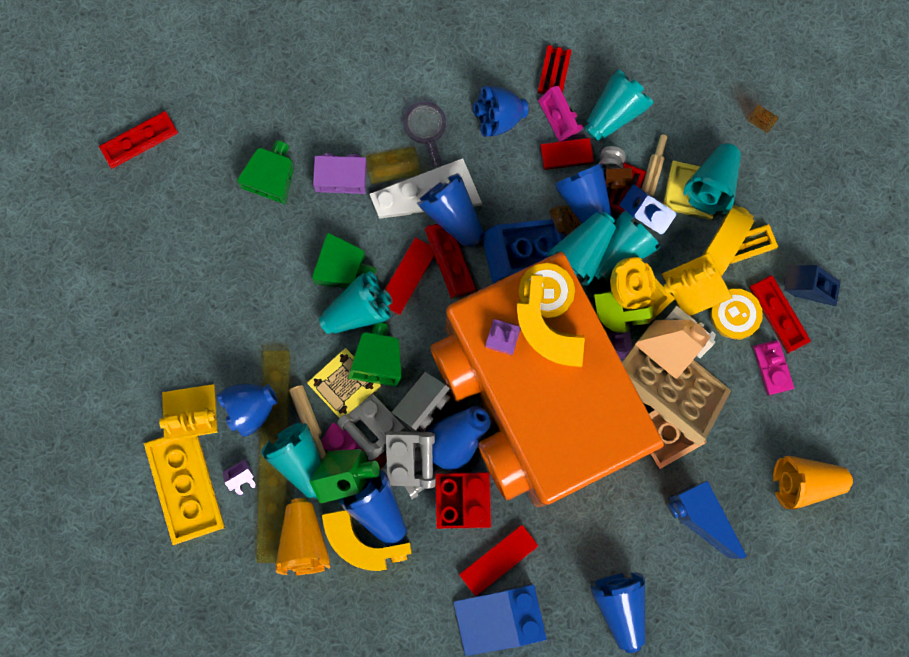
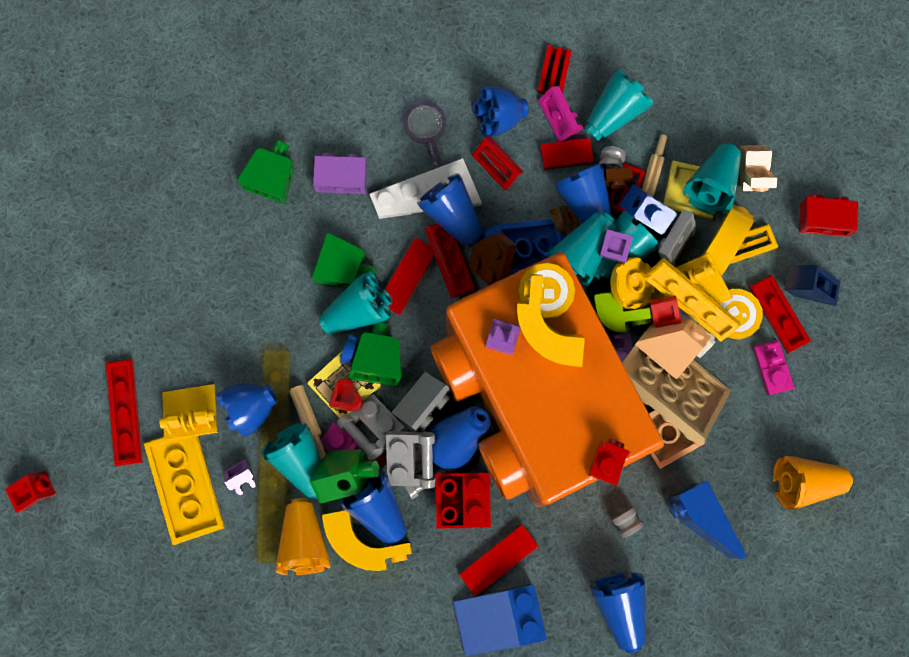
red tile [99,111,178,169] -> none
clear yellow slope [366,147,420,184] -> none
clear orange tile [747,104,779,133] -> none
none -> red bracket [5,471,56,513]
none -> red tile [106,359,143,467]
none -> red tile [329,378,363,412]
none -> blue tile [340,334,359,366]
none -> reddish brown plate [468,233,517,286]
none -> red tile [472,136,524,190]
none -> red bracket [588,439,630,486]
none -> medium lavender tile [600,229,633,263]
none -> light grey wheel [611,507,645,539]
none -> yellow tile [645,258,740,342]
none -> red tile [650,295,681,328]
none -> light grey plate [658,209,697,267]
none -> light nougat brick [739,145,777,192]
none -> red brick [799,194,858,237]

